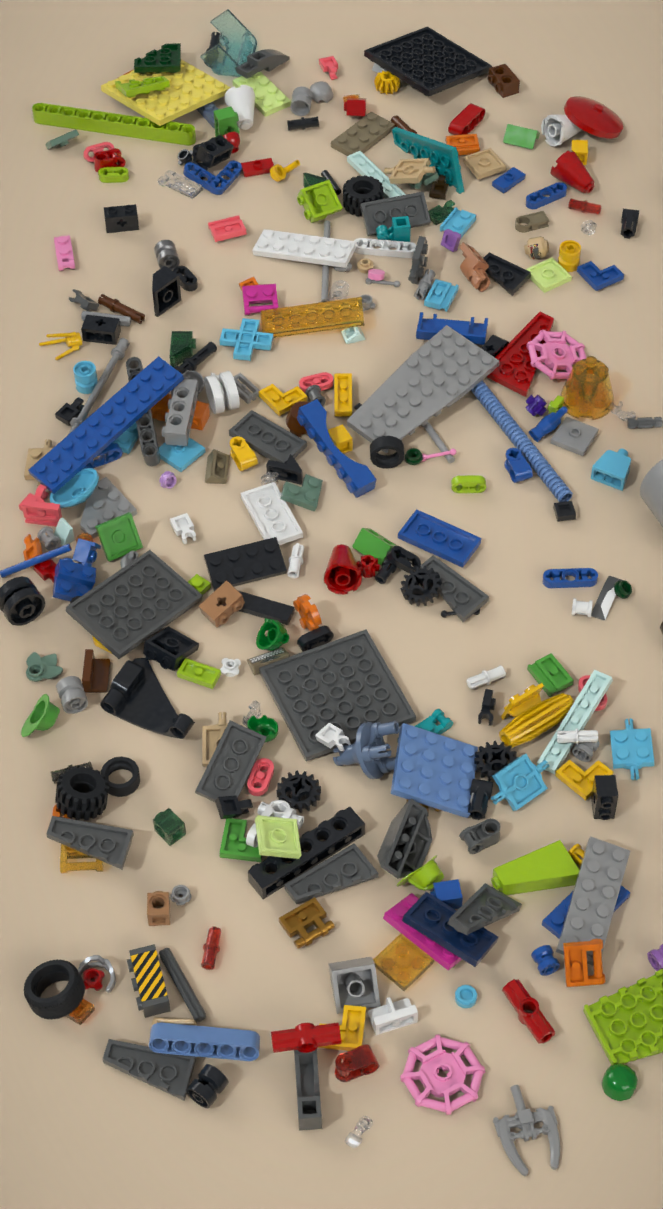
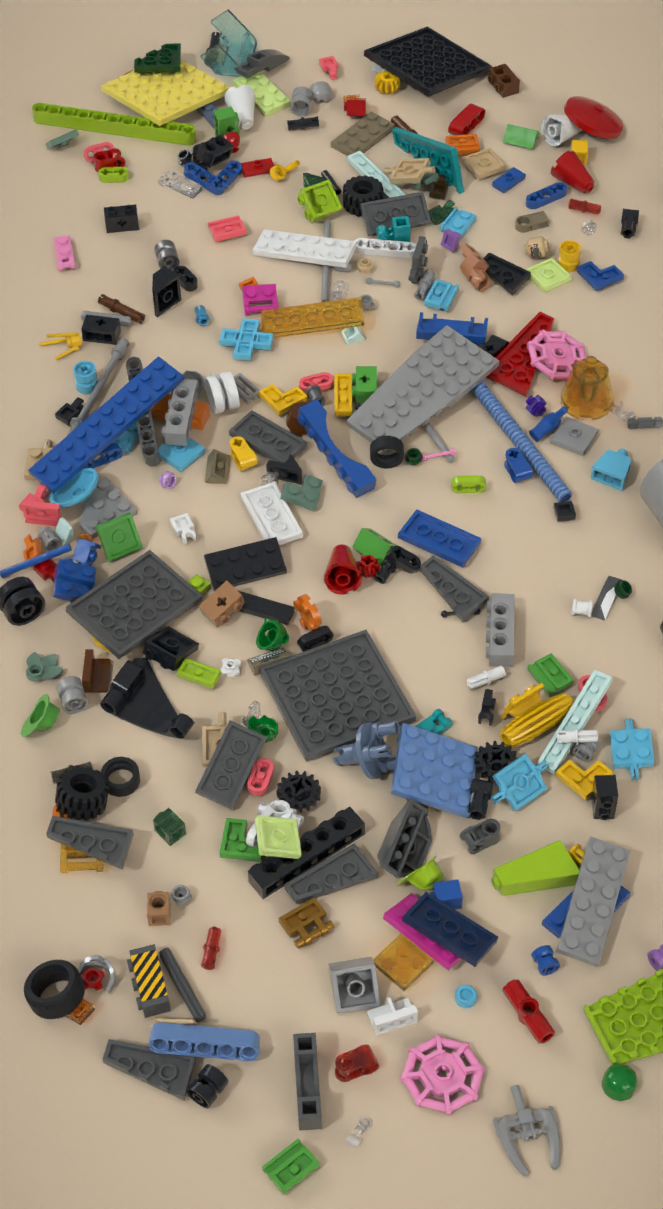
dark grey plate [69,289,99,311] -> none
lime wing [115,76,170,98] -> none
light grey arm [120,550,139,569] -> none
clear green slope [169,331,196,368] -> none
black pin [174,342,217,374] -> none
black plate [215,795,253,819] -> none
red piece [271,1023,341,1053] -> none
white axle [287,543,304,578] -> none
white plate [315,723,351,751] -> none
yellow plate [317,1005,366,1052] -> none
yellow panel [328,424,353,454] -> none
bright pink tile [368,269,385,281] -> none
black gear [400,566,442,607] -> none
dark grey wing [448,883,522,935] -> none
blue beam [542,568,598,588] -> none
lime plate [548,395,564,414] -> none
orange plate [563,939,606,987] -> none
none -> dark azure pin [195,305,209,326]
none -> bright green plate [262,1138,320,1195]
none -> bright green brick [352,366,377,404]
none -> light grey brick [486,593,515,667]

